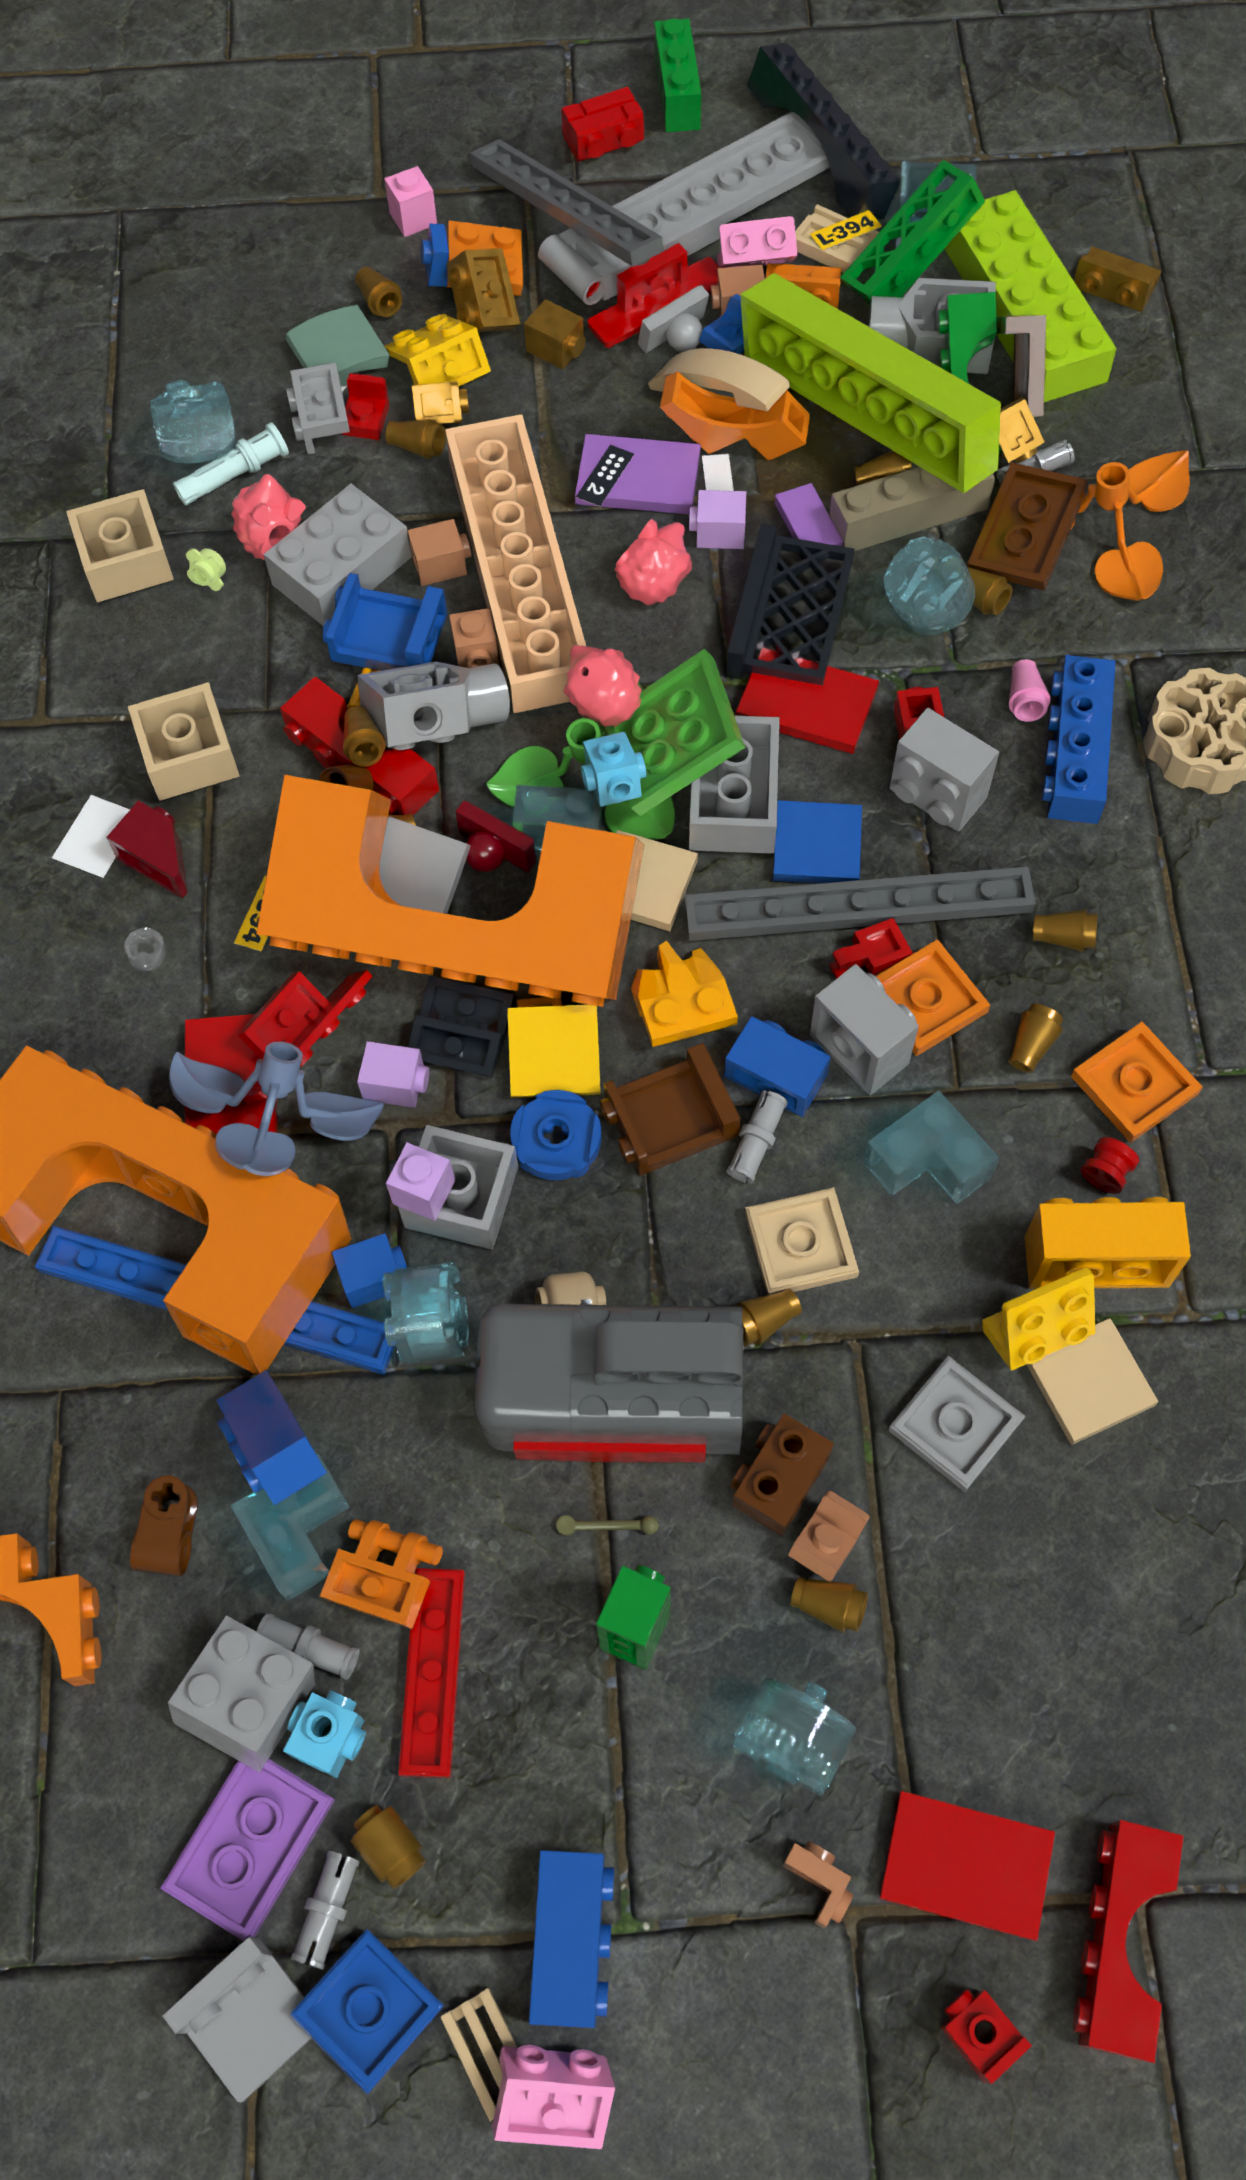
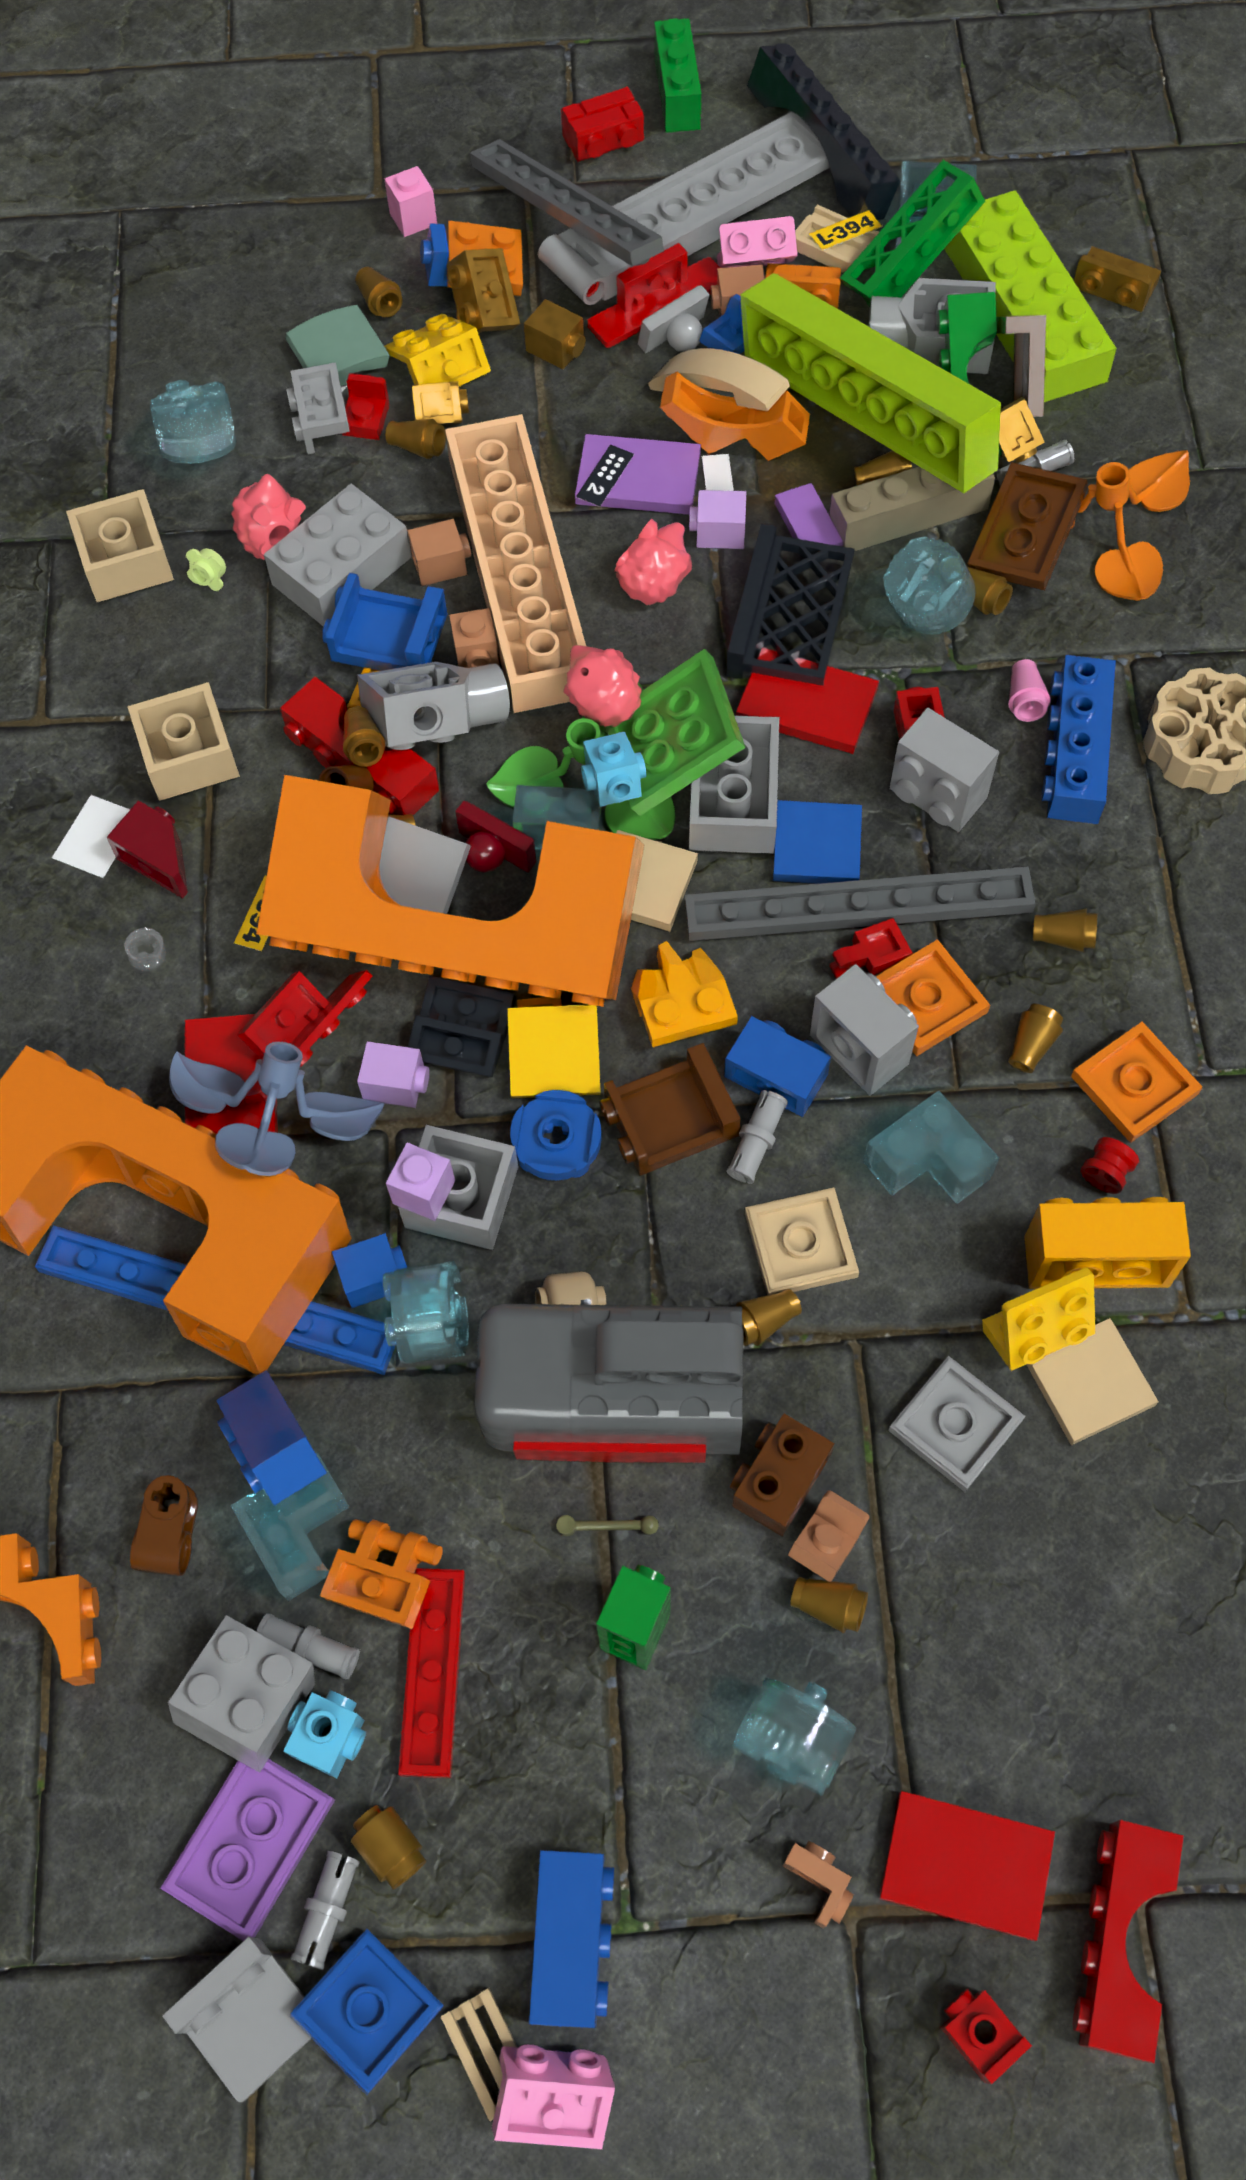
light aqua pin [173,422,289,506] -> none

